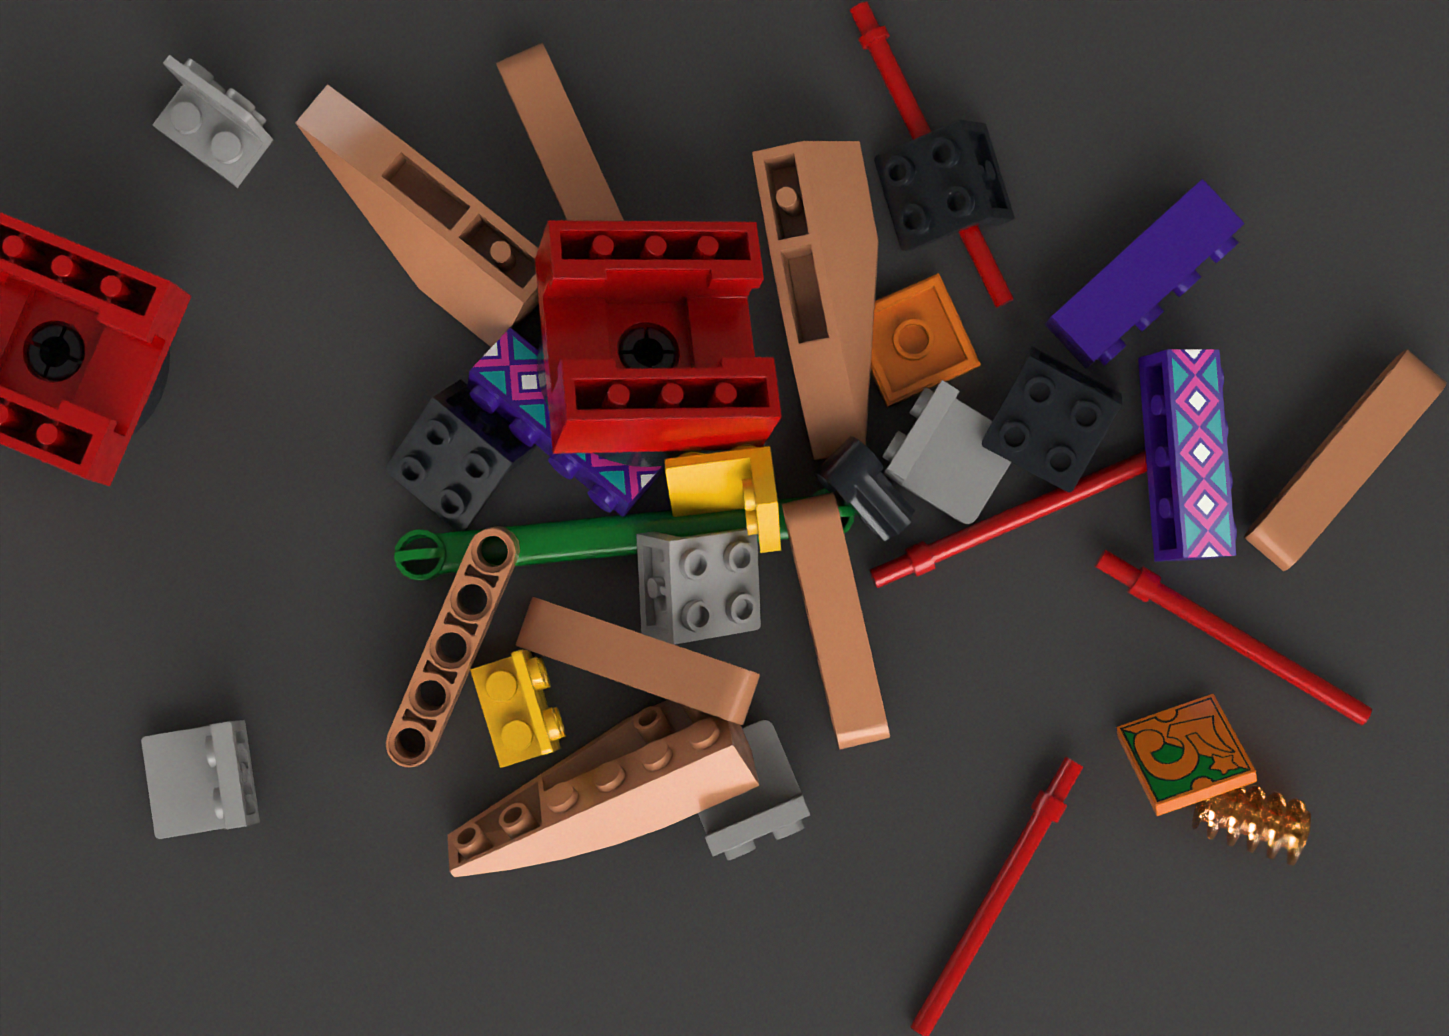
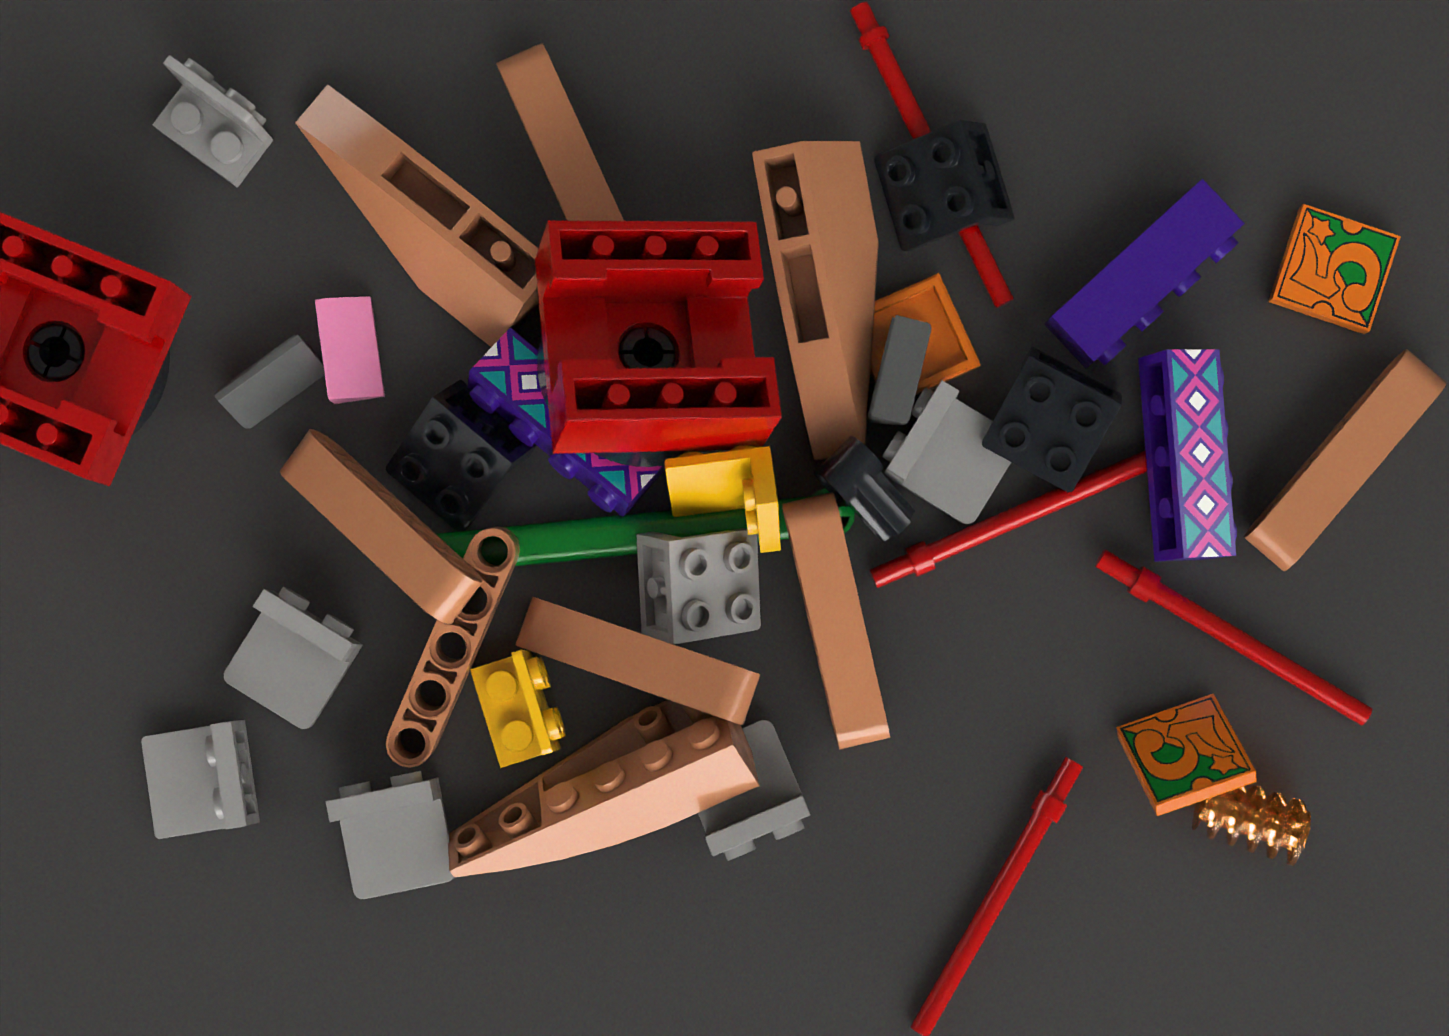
none -> dark grey slope [214,334,325,429]
none -> light grey bracket [224,586,363,729]
none -> nougat beam [279,429,483,624]
none -> bright pink slope [315,296,385,404]
none -> light grey bracket [326,771,454,899]
none -> dark grey slope [867,315,931,425]
none -> tile [1268,204,1401,335]

